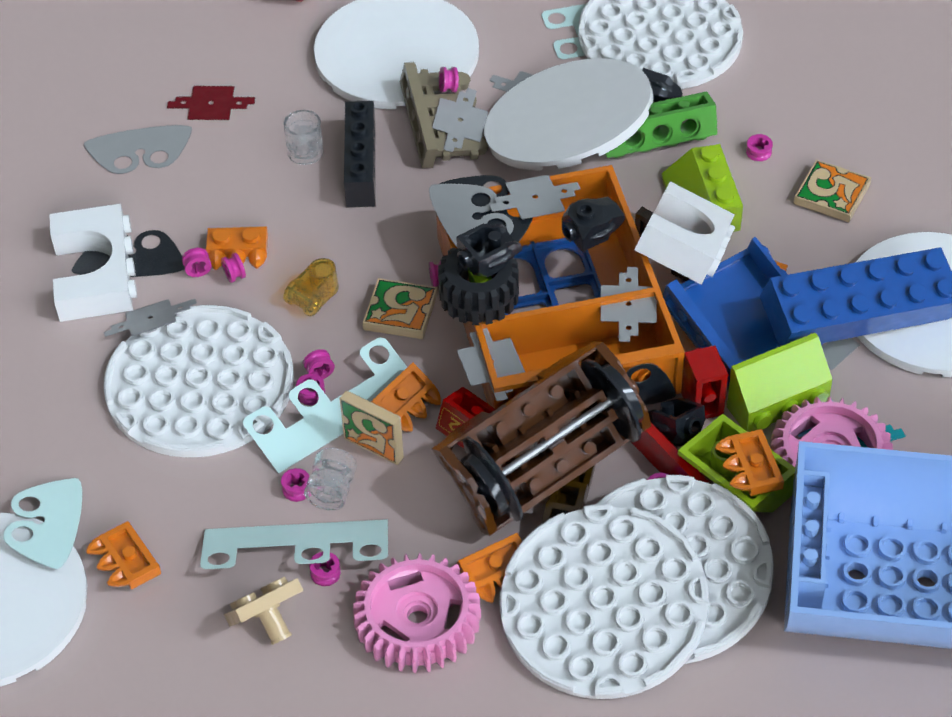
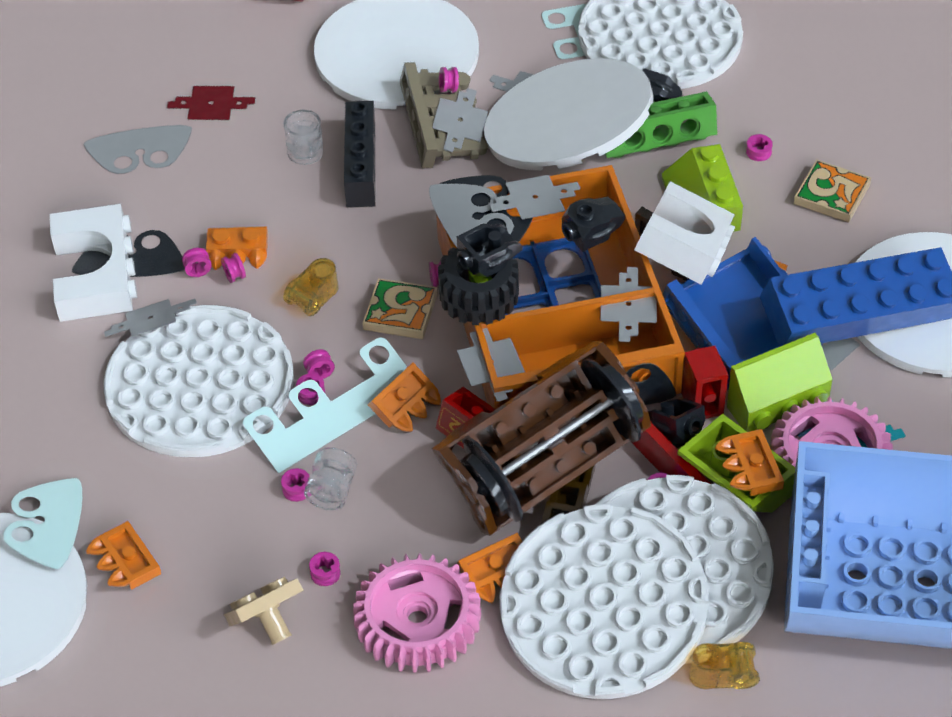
light aqua piece [200,519,388,569] -> none
tan tile [340,391,404,465] -> none
none -> clear yellow piece [689,642,760,690]

